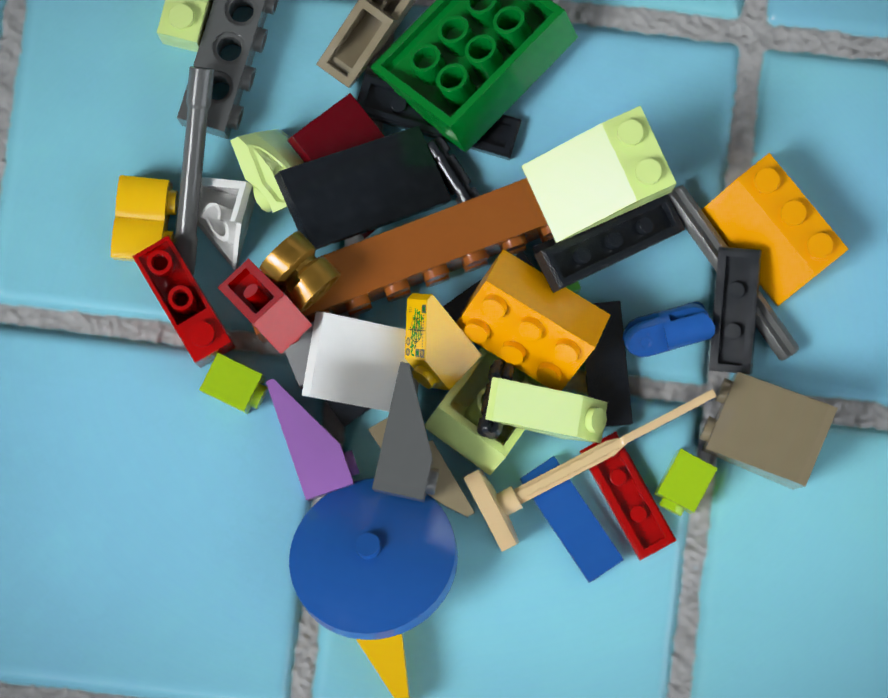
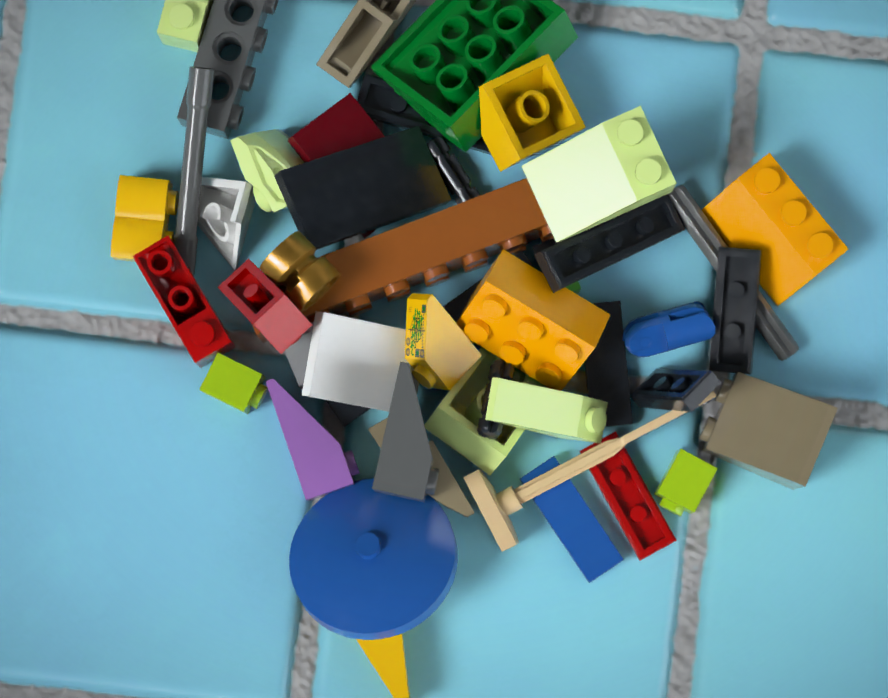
none -> yellow slope [479,54,586,172]
none -> black tile [631,369,721,412]

